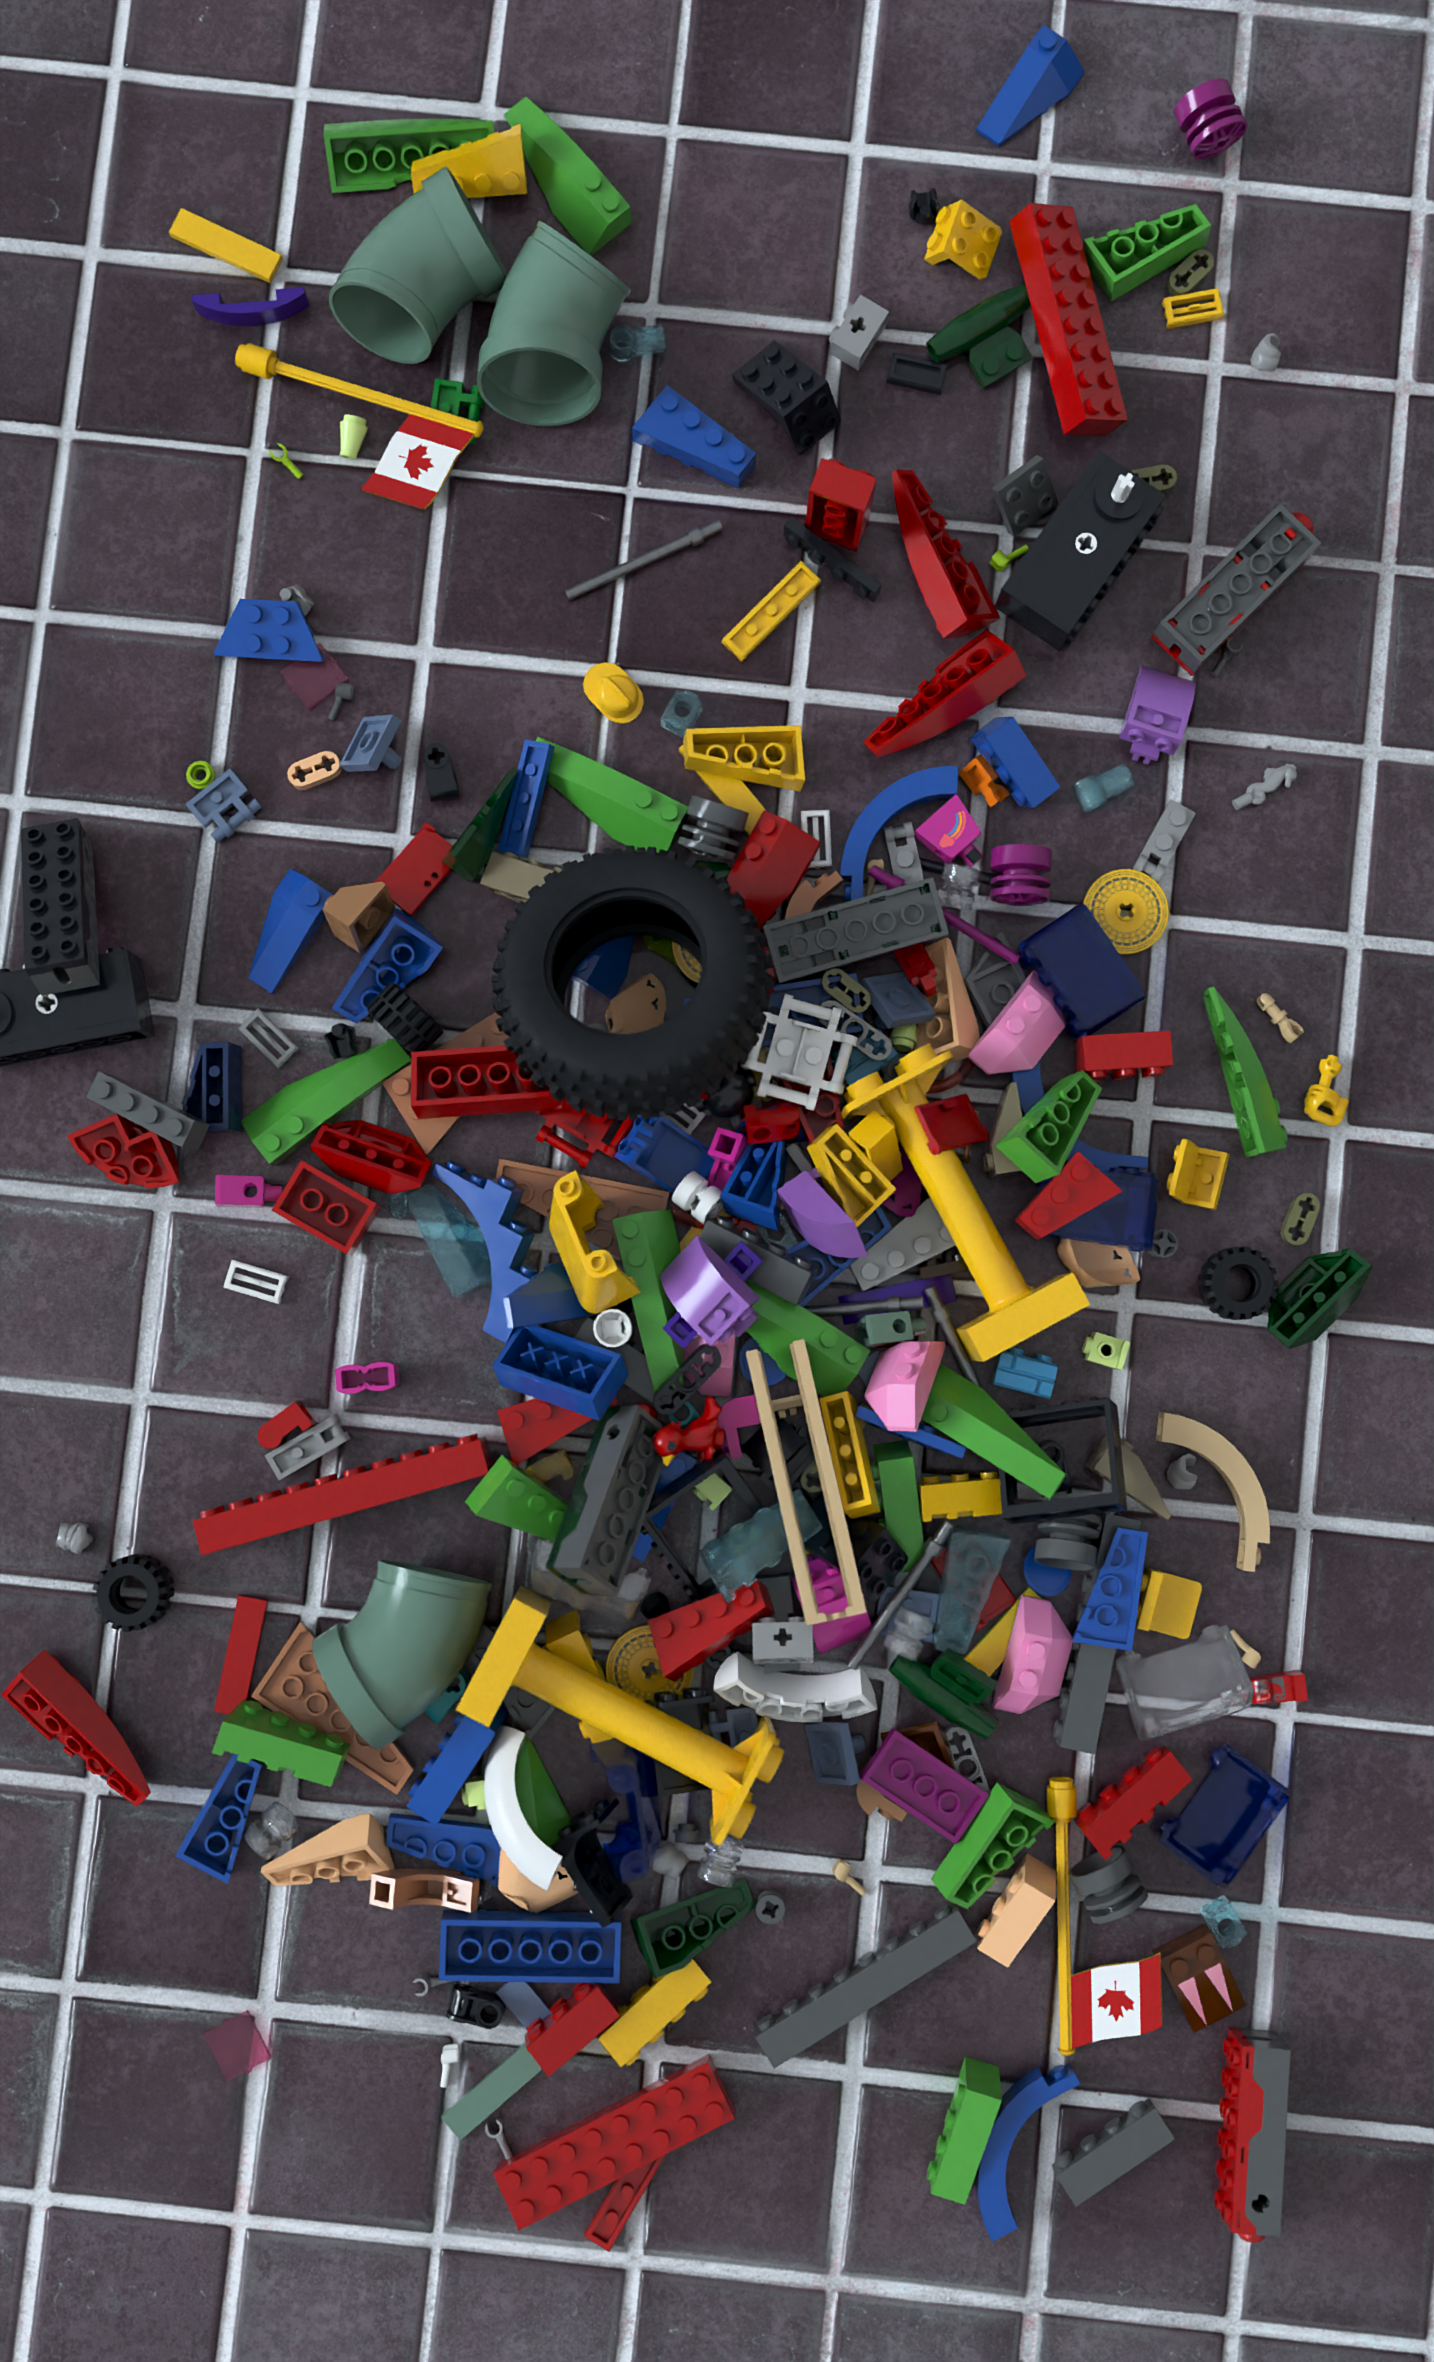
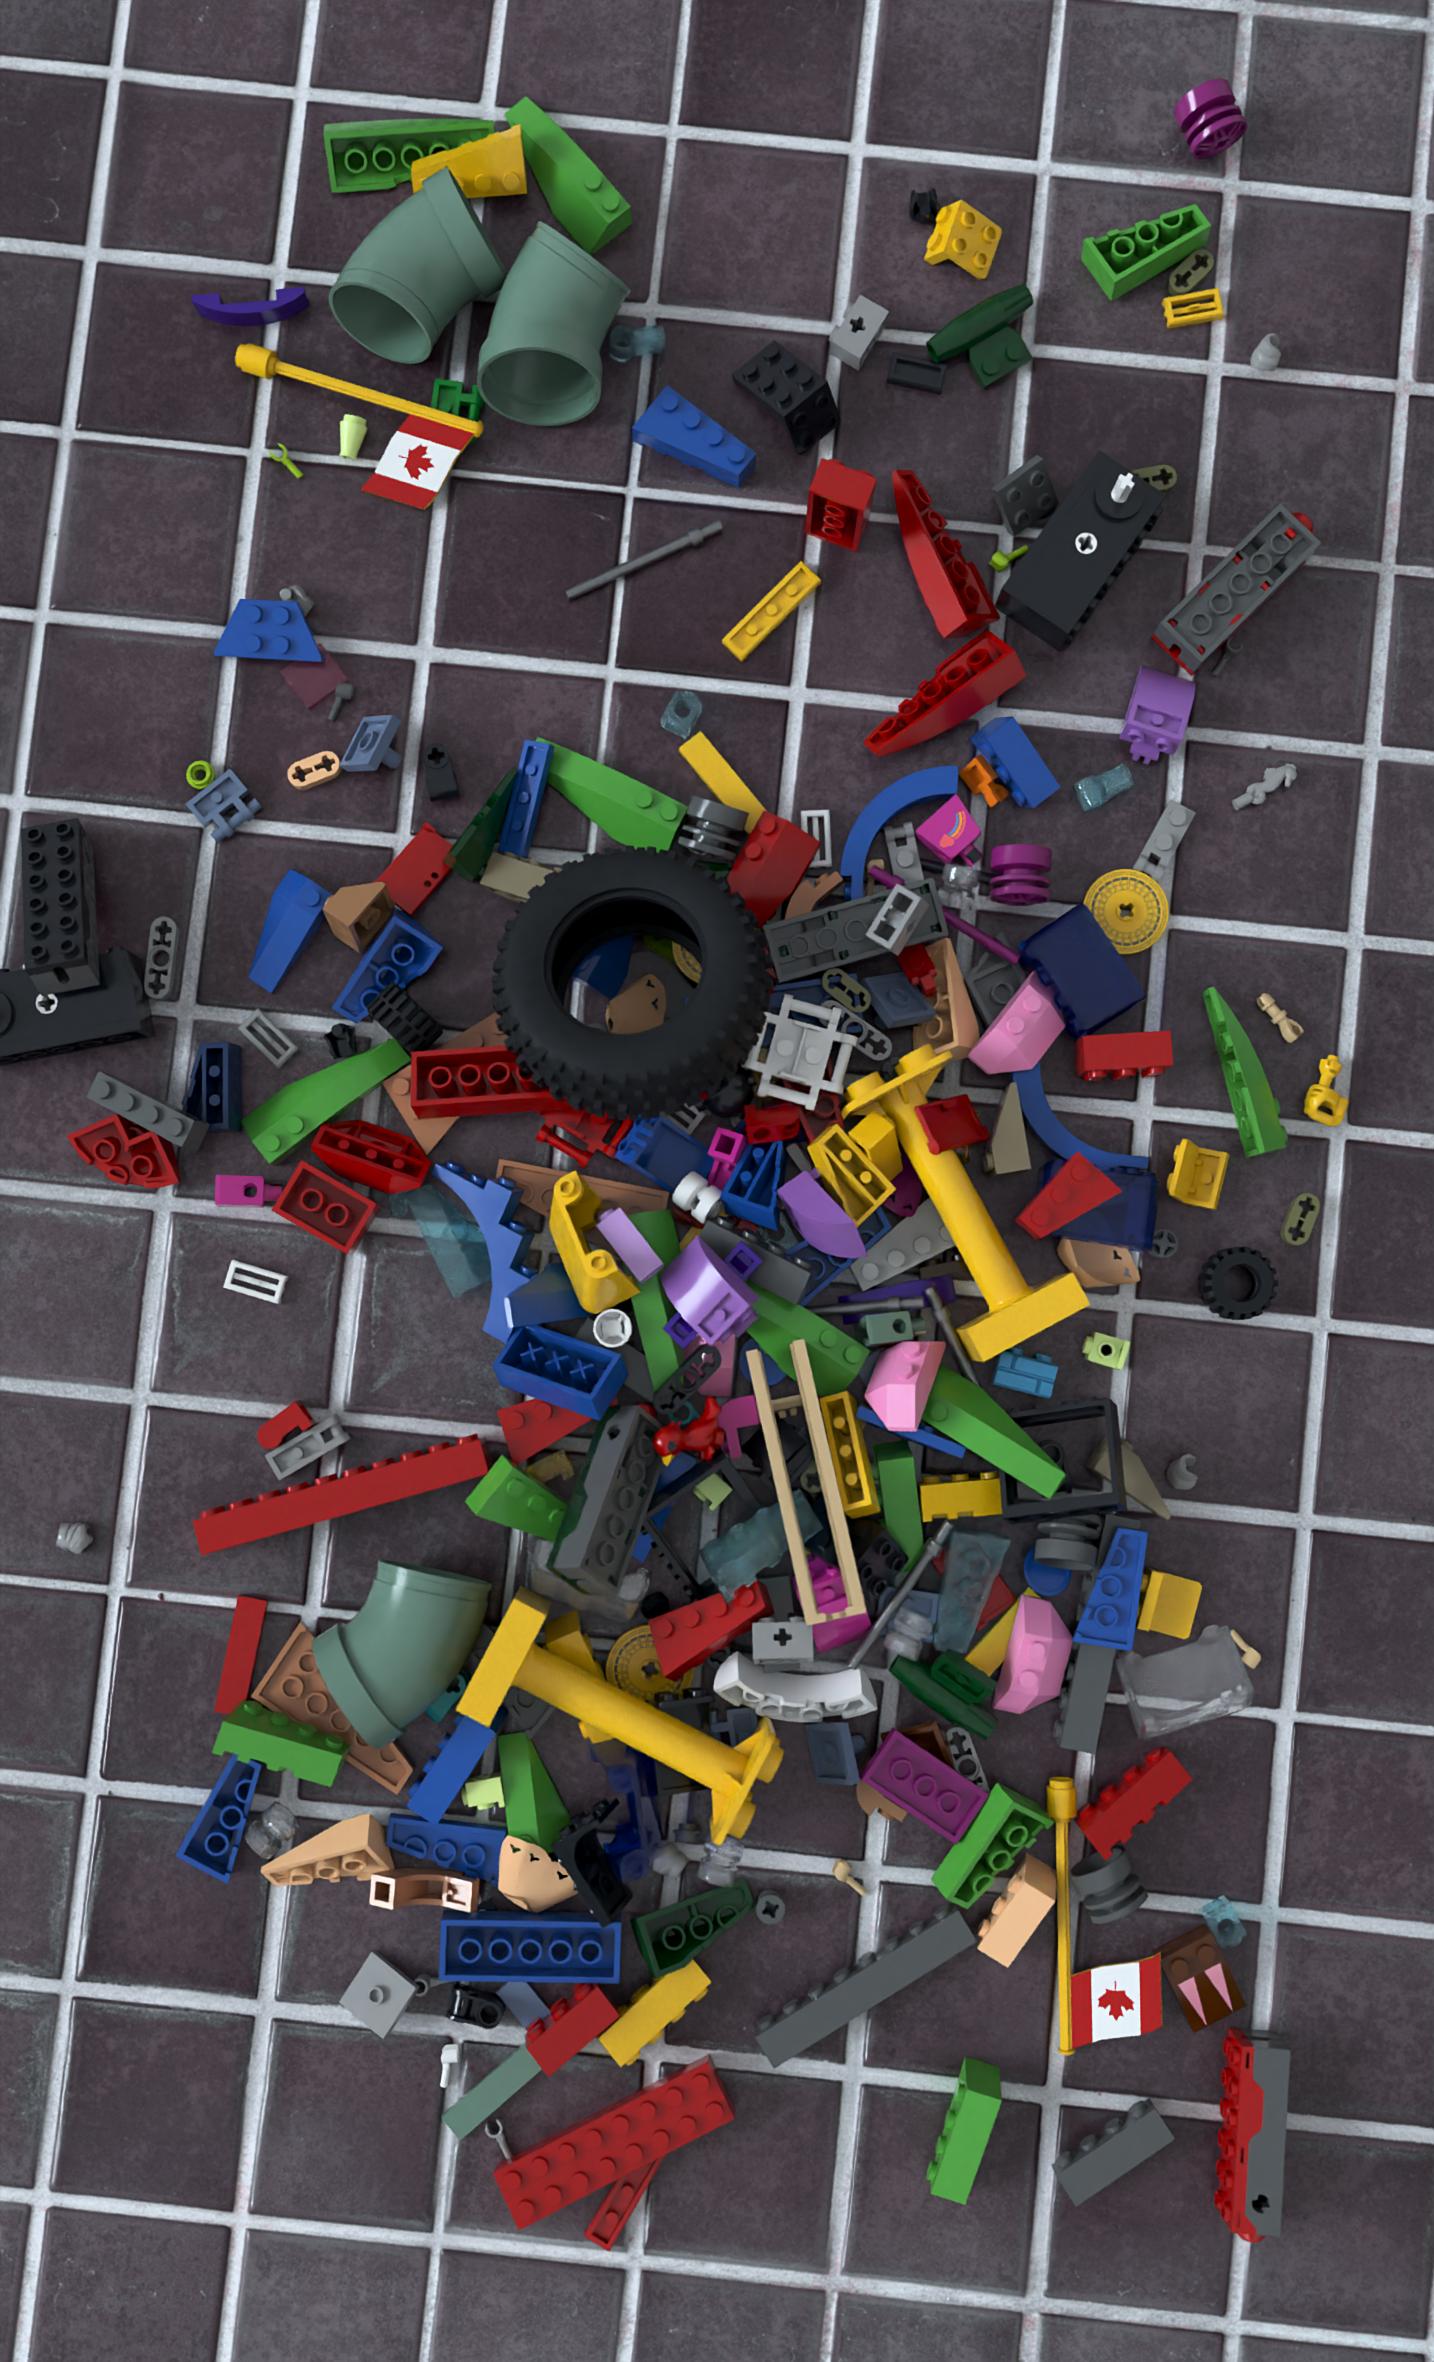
red wedge [1,1650,151,1807] -> none
black tyre [92,1554,174,1632] -> none
yellow tile [169,208,283,284] -> none
clear pink piece [204,2010,271,2081] -> none
dark pink brick [335,1361,400,1394] -> none
white brick [484,1726,562,1891] -> none
yellow piece [583,662,644,724] -> none
yellow wedge [683,725,805,792] -> none
black plate [783,517,882,602] -> none
dark azure brick [831,1028,898,1087] -> none
yellowish green cone [889,1024,917,1052] -> none
clear red piece [926,1057,975,1094] -> none
blue arch [975,2064,1080,2242] -> none
blue wedge [976,24,1085,146] -> none
bright green wedge [995,1070,1102,1183] -> none
red brick [1009,203,1128,436] -> none
tan arch [1156,1412,1270,1572] -> none
clear blue windscreen [1158,1744,1292,1889] -> none
red leg [1247,1670,1308,1704] -> none
dark green wedge [1267,1248,1373,1349] -> none
none -> light grey beam [144,917,180,1001]
none -> light grey plate [339,1951,420,2039]
none -> lavender brick [596,1207,665,1285]
none -> light grey brick [866,884,929,956]

